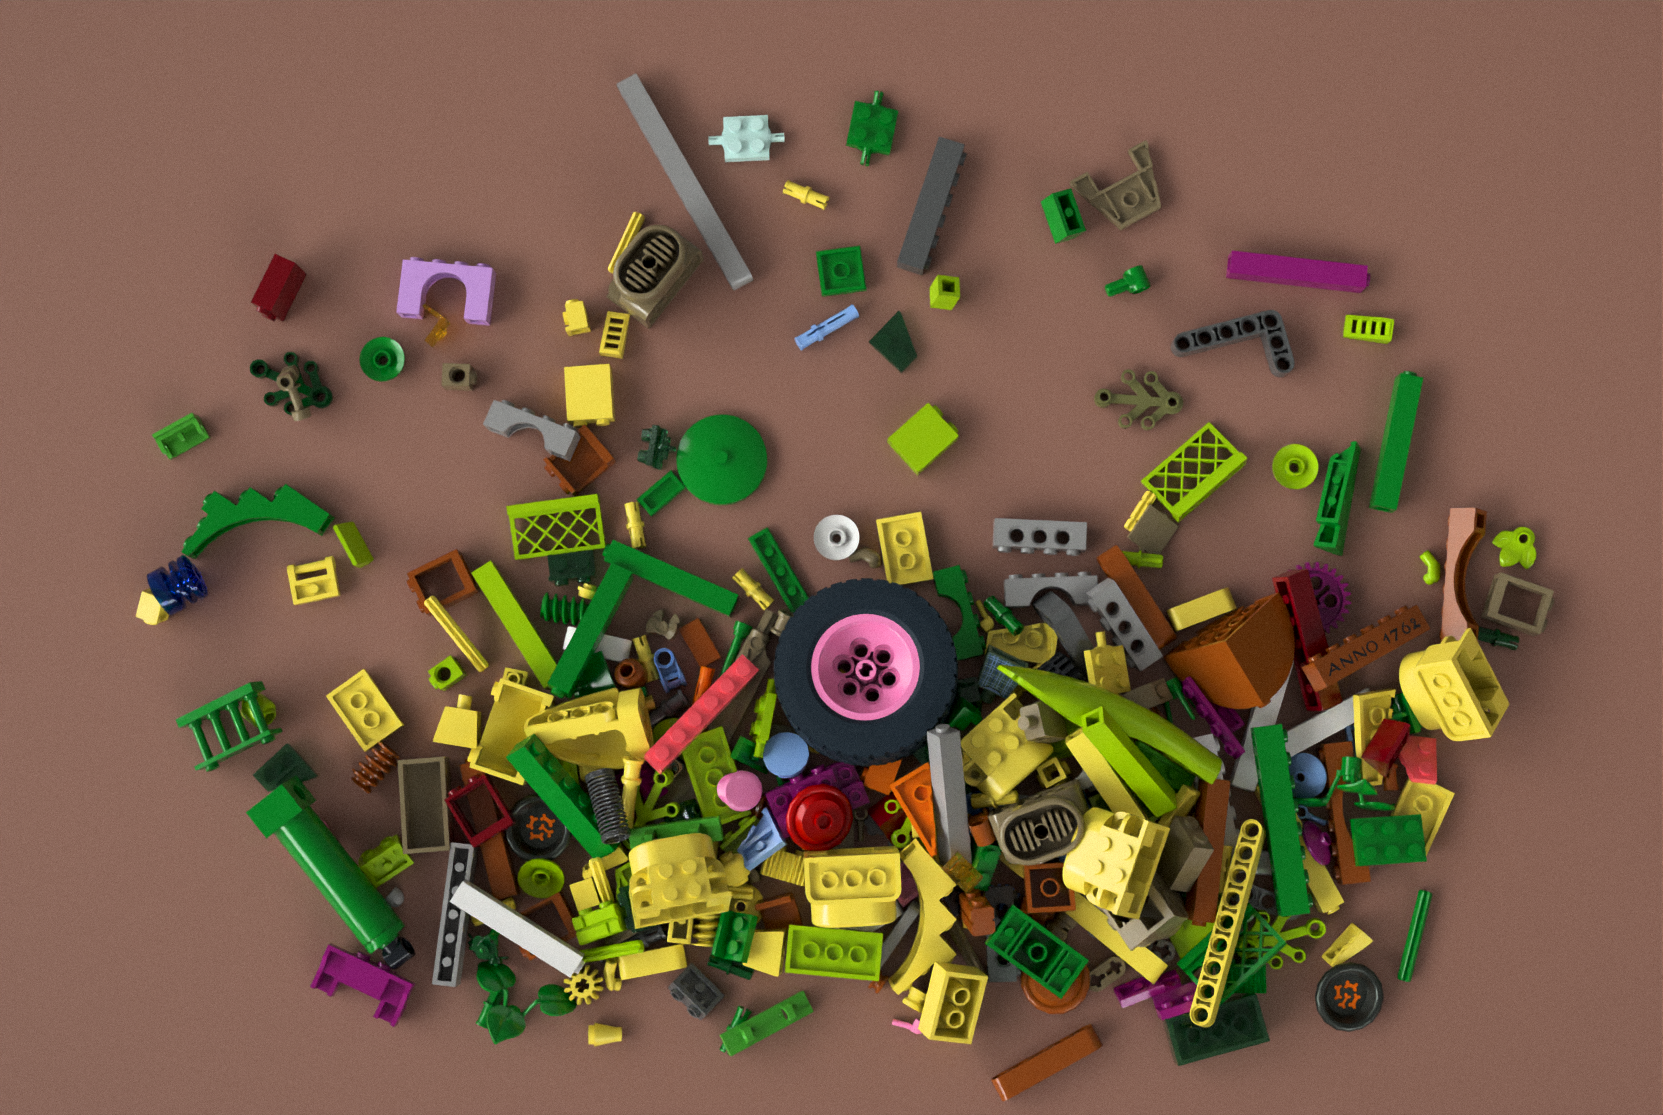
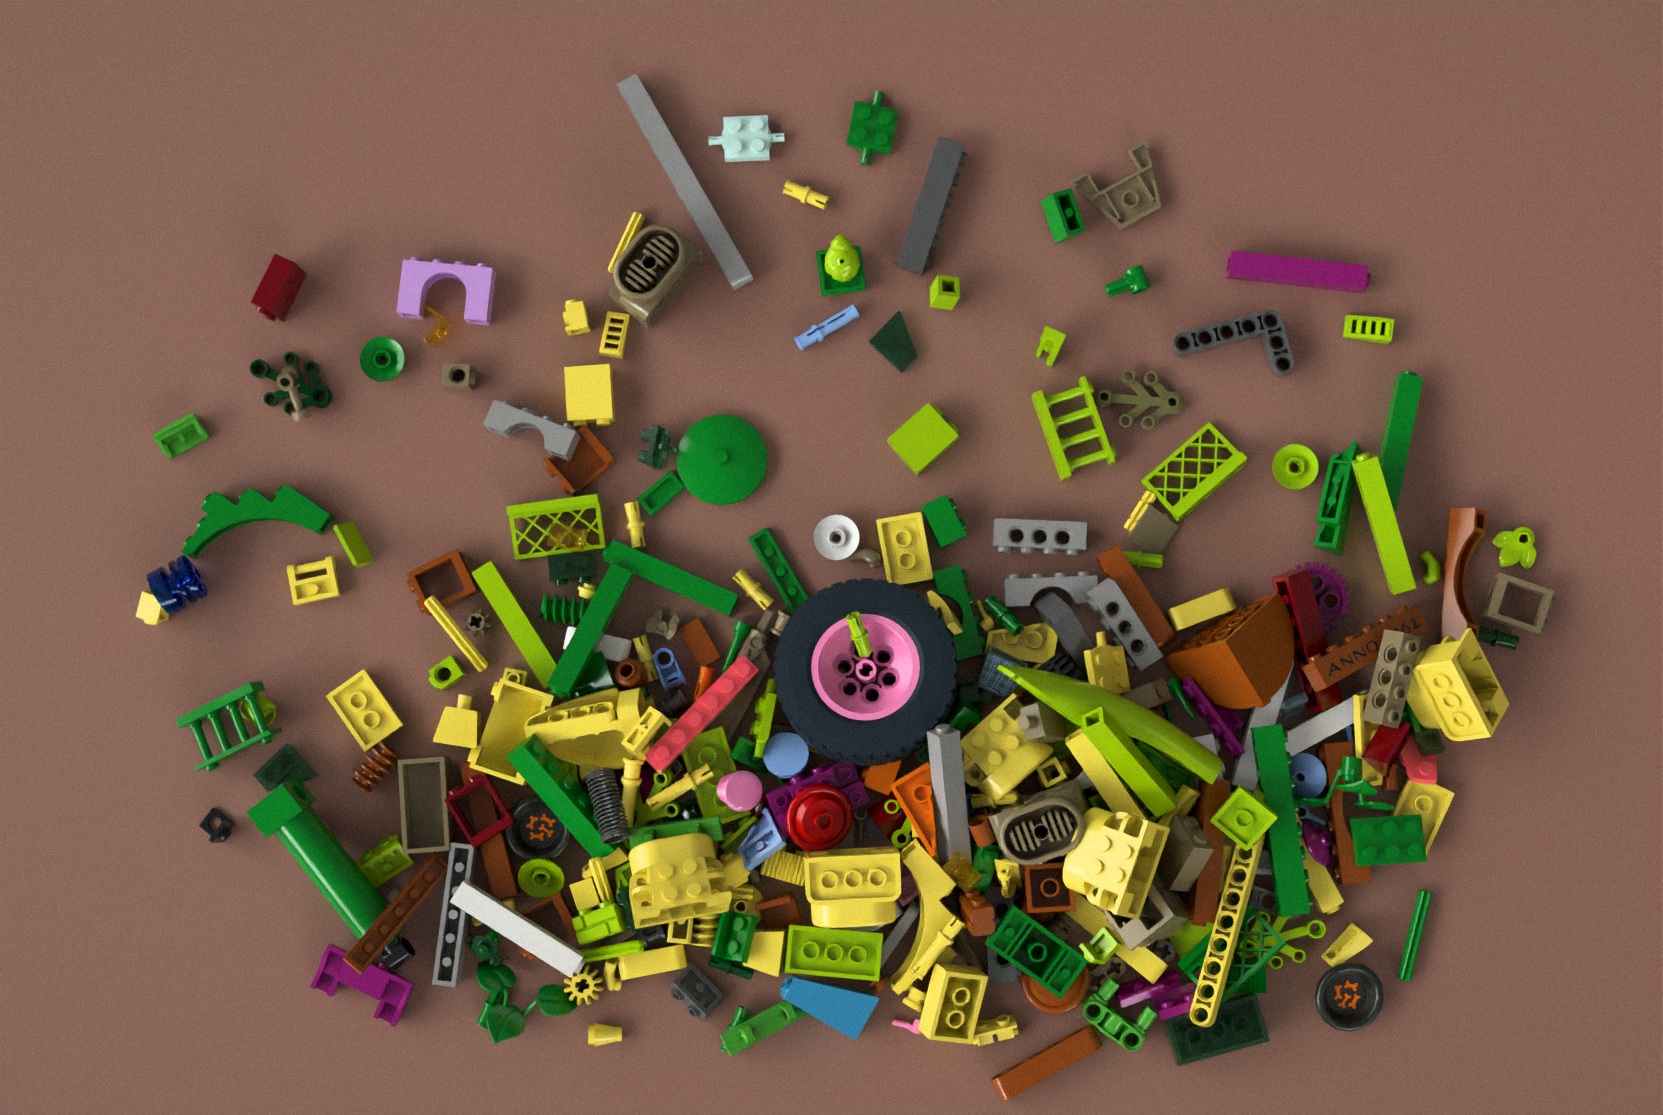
none -> black bracket [199,808,235,843]
none -> dark orange tile [343,852,448,975]
none -> dark tan gear [463,608,492,637]
none -> clear yellow bracket [547,523,588,553]
none -> light yellow hinge [621,706,673,761]
none -> light yellow pin [646,763,714,812]
none -> dark azure slope [780,974,879,1041]
none -> lime piece [825,234,860,282]
none -> lime axle [846,612,872,657]
none -> light yellow pin [910,915,966,980]
none -> green piece [921,494,968,550]
none -> light yellow slope [927,590,963,635]
none -> light yellow hinge [972,1014,1019,1046]
none -> light yellow hinge [994,859,1023,898]
none -> lime fence [1031,376,1117,482]
none -> lime hinge [1036,326,1066,367]
none -> lime bracket [1079,926,1122,964]
none -> bright green piece [1083,976,1159,1051]
none -> lime bracket [1210,785,1278,851]
none -> clear light blue tile [1279,692,1308,719]
none -> lime brick [1351,452,1416,595]
none -> dark tan brick [1362,629,1421,729]
none -> tile [1413,728,1445,757]

